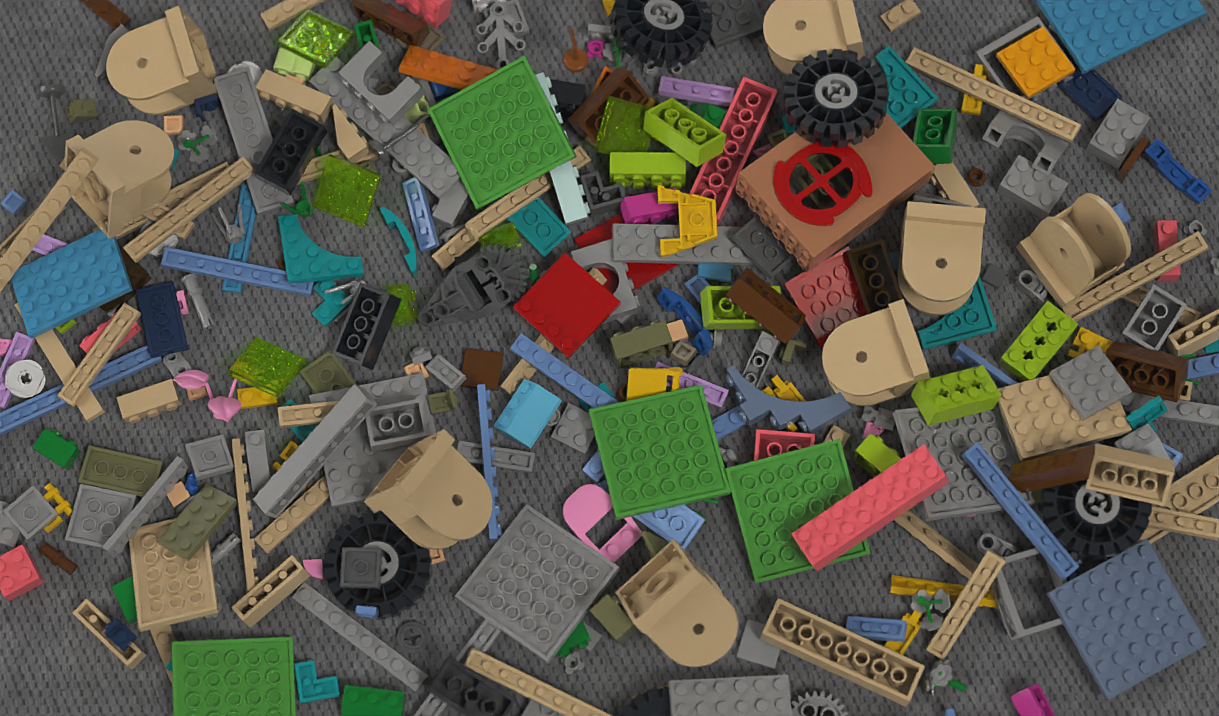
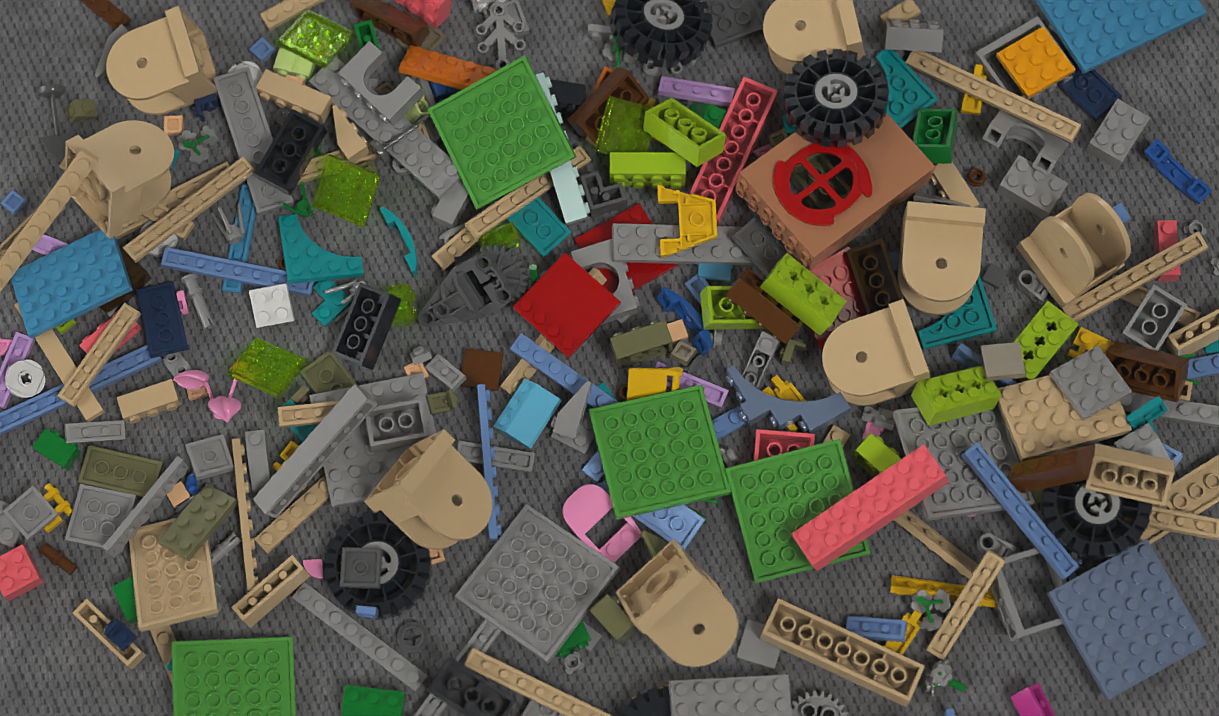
yellow plate [237,385,278,409] -> none
teal plate [294,660,341,704] -> none
medium blue plate [402,177,440,253] -> none
dark orange piece [563,25,589,73] -> none
dark pink plate [587,40,605,58] -> none
dark pink brick [619,188,679,224] -> none
reddish brown tile [1116,138,1149,183] -> none
none -> light grey plate [65,420,126,444]
none -> medium blue tile [249,37,275,63]
none -> white plate [249,283,295,328]
none -> dark tan plate [291,385,310,405]
none -> light grey slope [551,381,593,438]
none -> lime brick [760,253,846,335]
none -> light grey brick [883,18,944,52]
none -> dark tan tile [980,342,1026,381]

